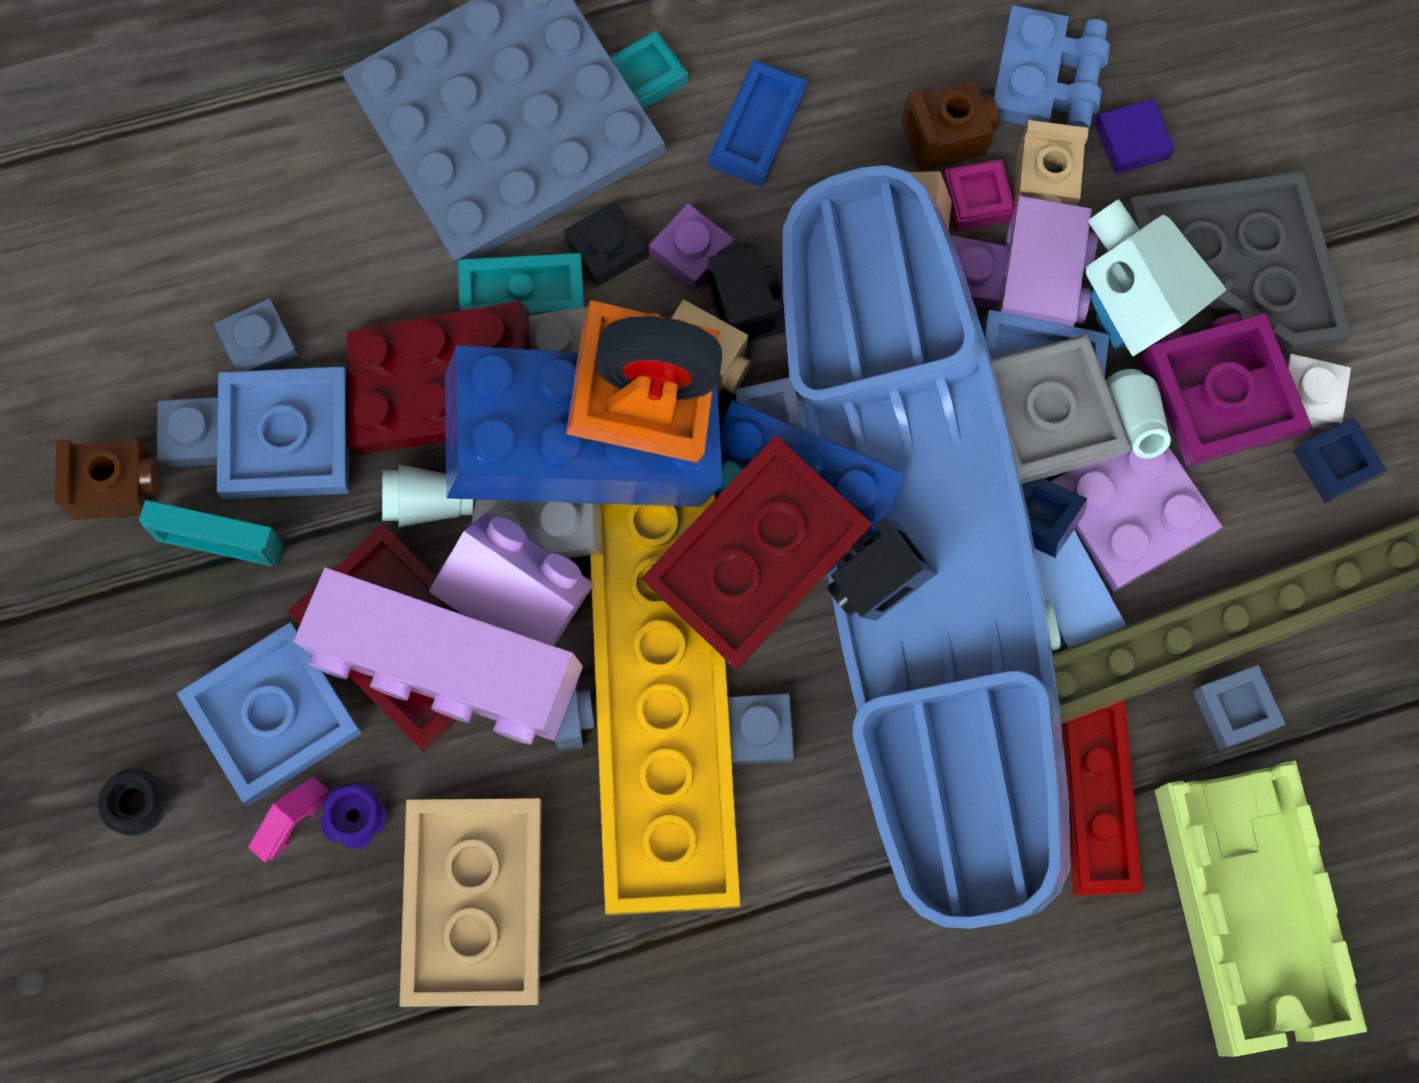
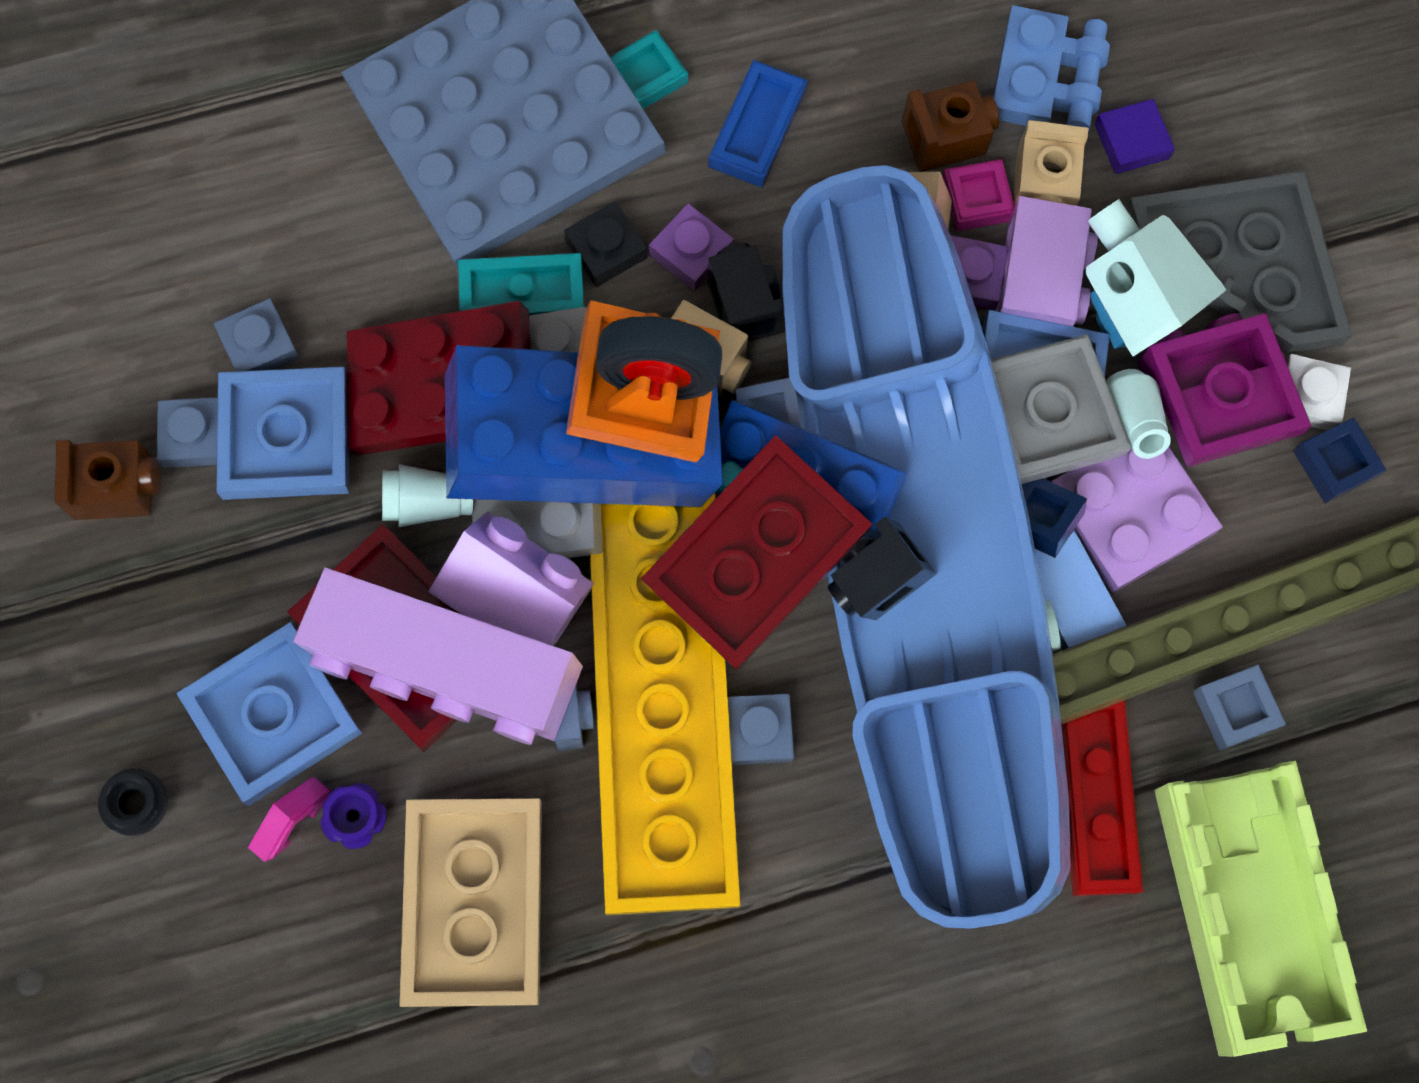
teal tile [139,500,284,567] -> none

